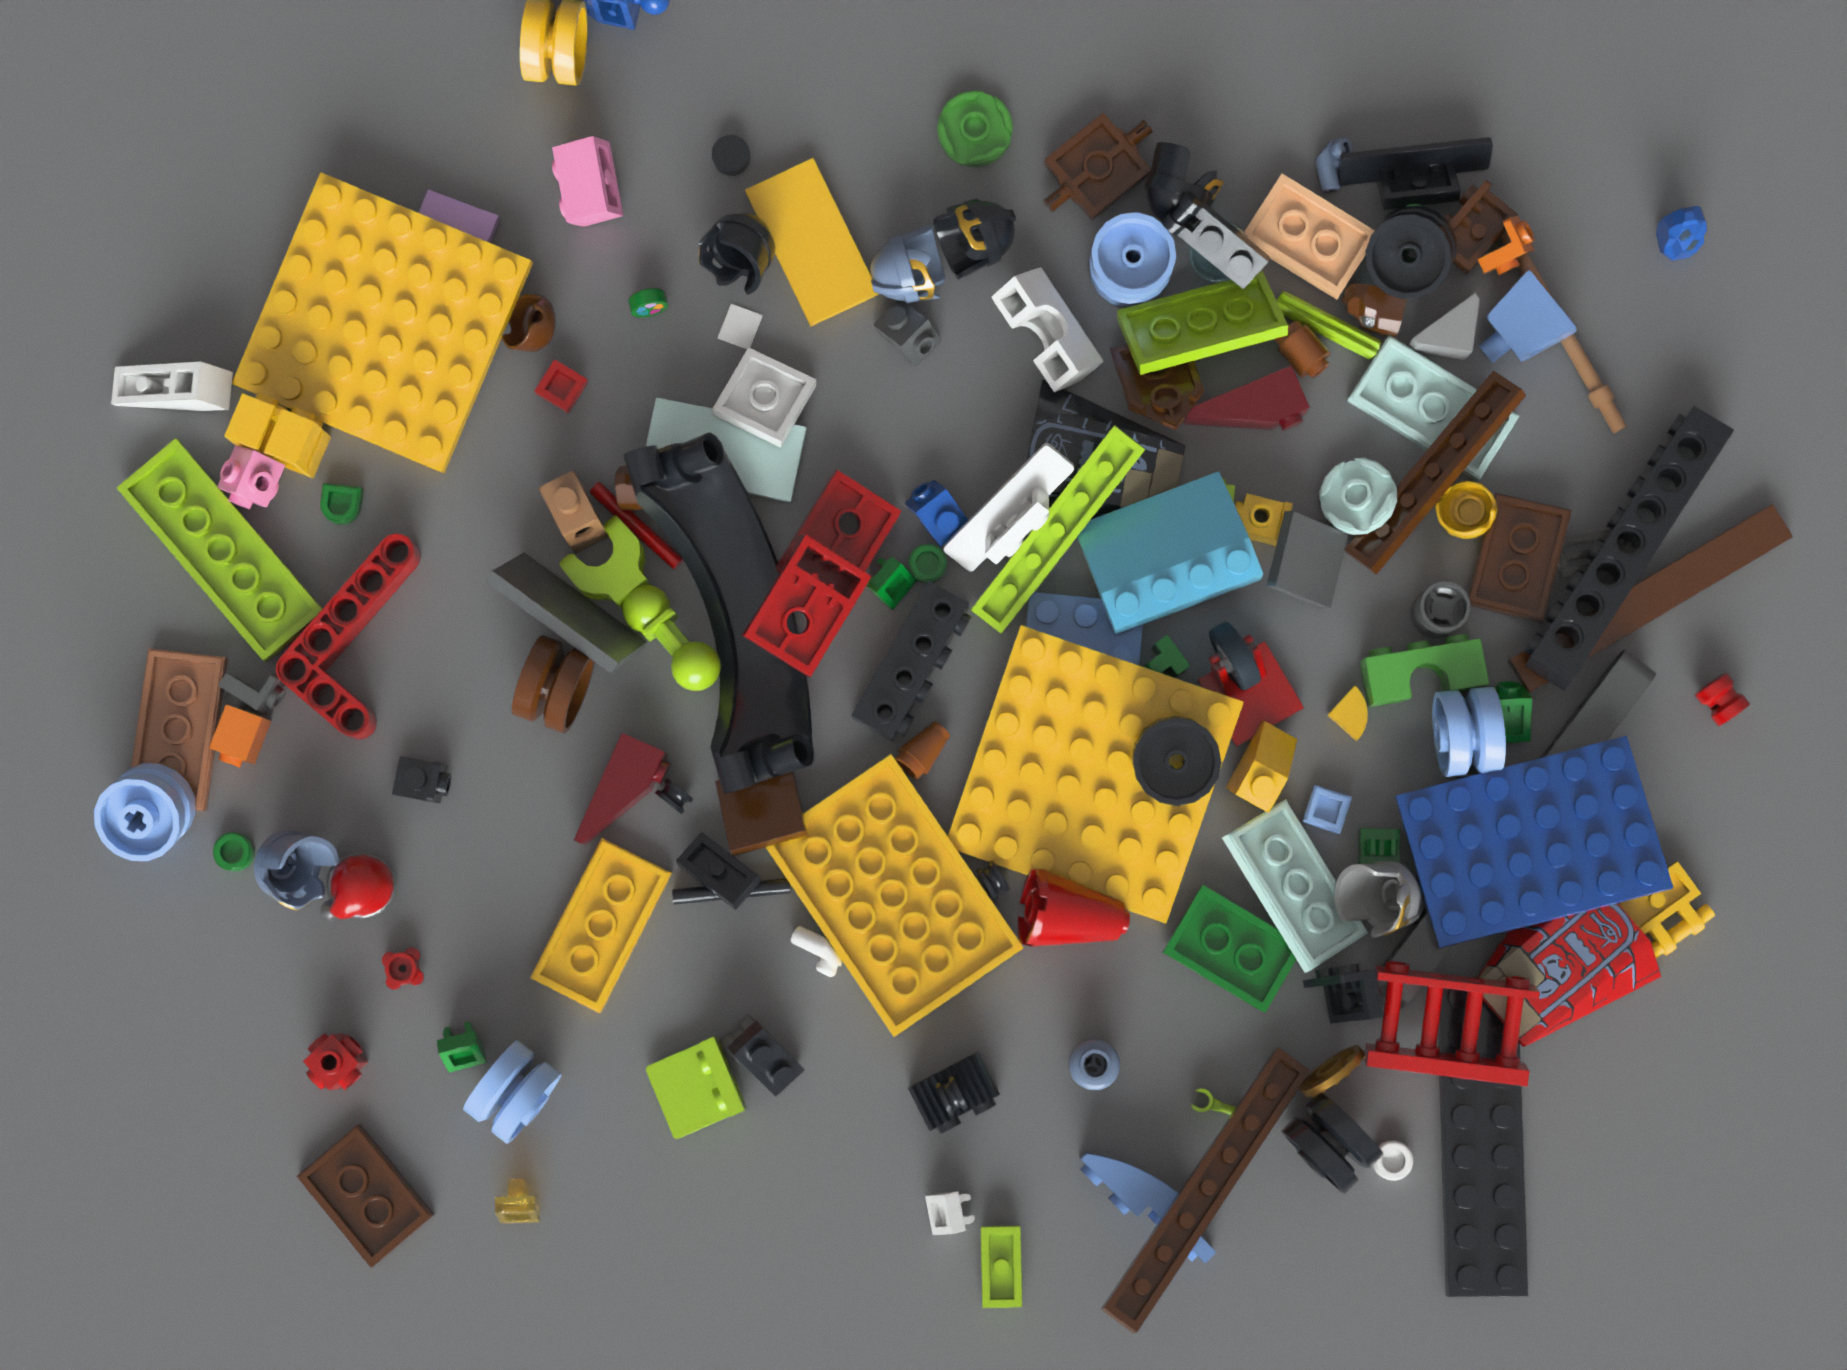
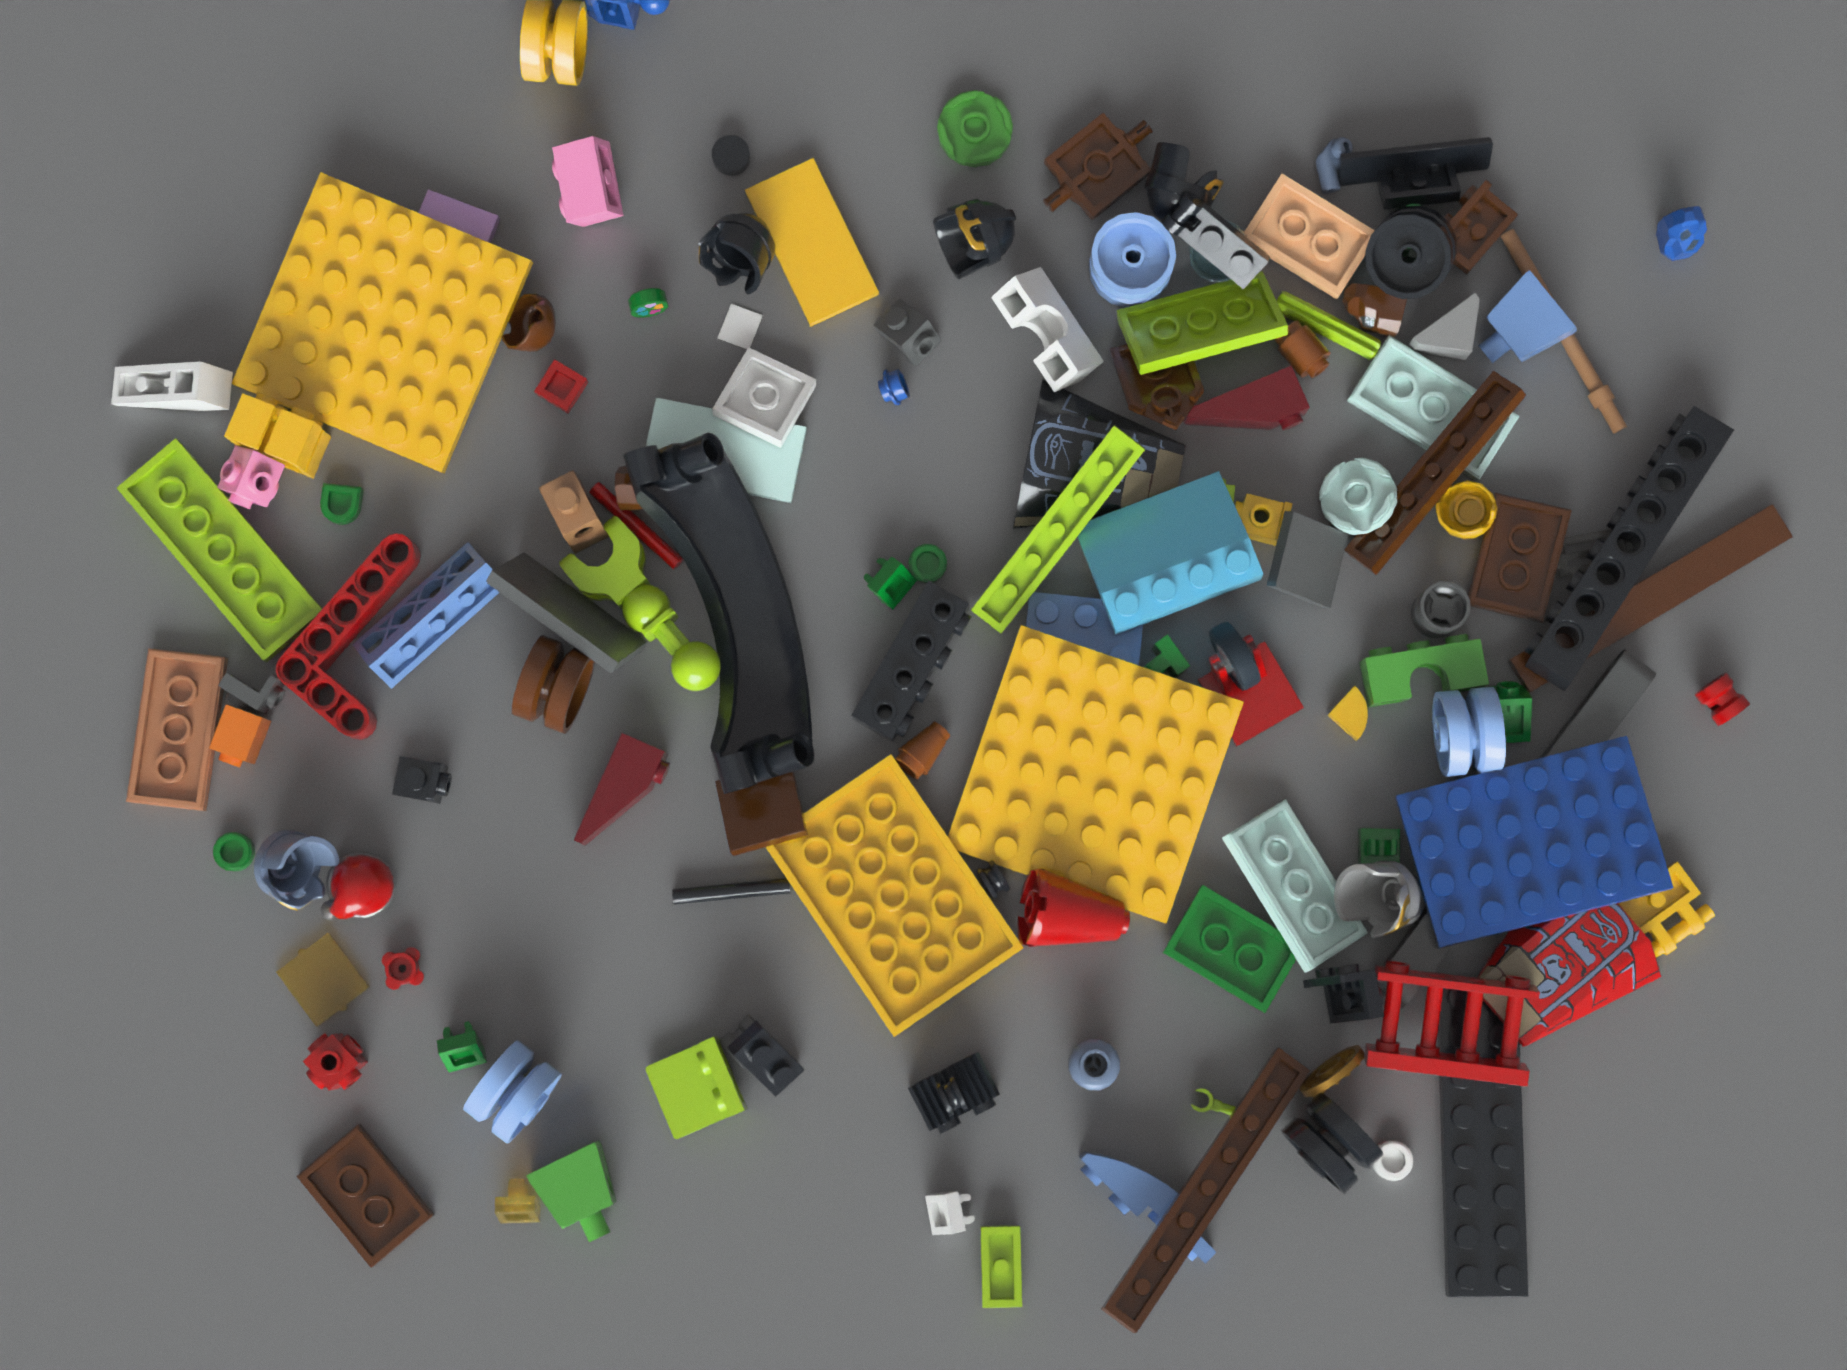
light blue wheel [94,763,196,861] -> none
yellow tile [530,838,672,1013] -> none
black bush [655,778,694,814] -> none
black plate [676,832,761,910] -> none
red bracket [742,470,902,677] -> none
white arm [791,926,842,977] -> none
sand blue helmet [870,224,946,303] -> none
blue bracket [905,480,968,547] -> none
white bracket [944,443,1074,572] -> none
black wheel [1132,716,1222,806] -> none
yellow slope [1225,720,1298,813] -> none
light blue tile [1301,785,1352,835] -> none
orange bracket [1478,216,1535,275] -> none
none -> clear yellow piece [276,933,369,1027]
none -> medium blue fence [352,542,500,689]
none -> bright green torso [526,1140,617,1242]
none -> blue plate [878,369,910,405]

